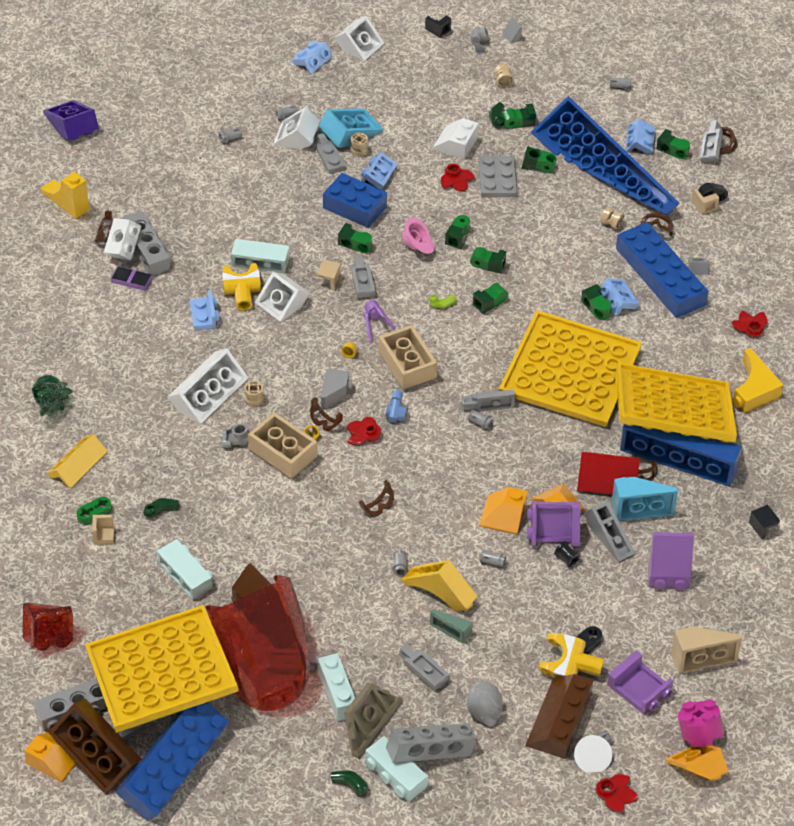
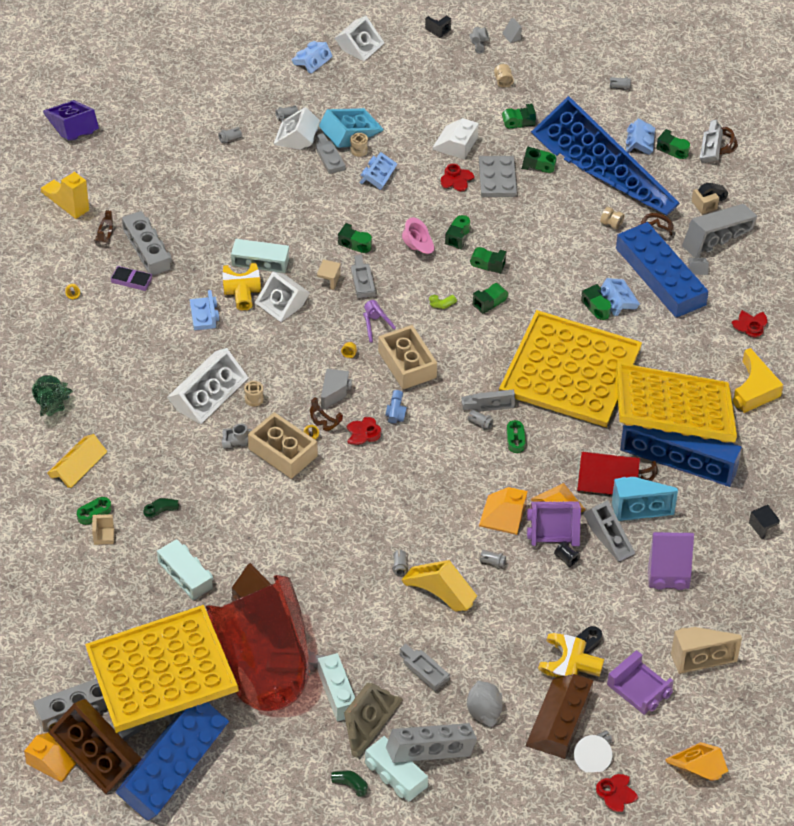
clear red piece [23,602,73,651] -> none
white brick [104,218,141,260] -> none
blue brick [323,173,387,228] -> none
reddish brown helmet [359,480,394,516] -> none
sand green slope [430,609,473,643] -> none
dark green arm [489,102,505,128] -> none
dark pink brick [678,699,724,747] -> none
none -> yellow hinge [65,283,80,299]
none -> green beam [506,420,525,453]
none -> light grey wedge [682,204,757,258]

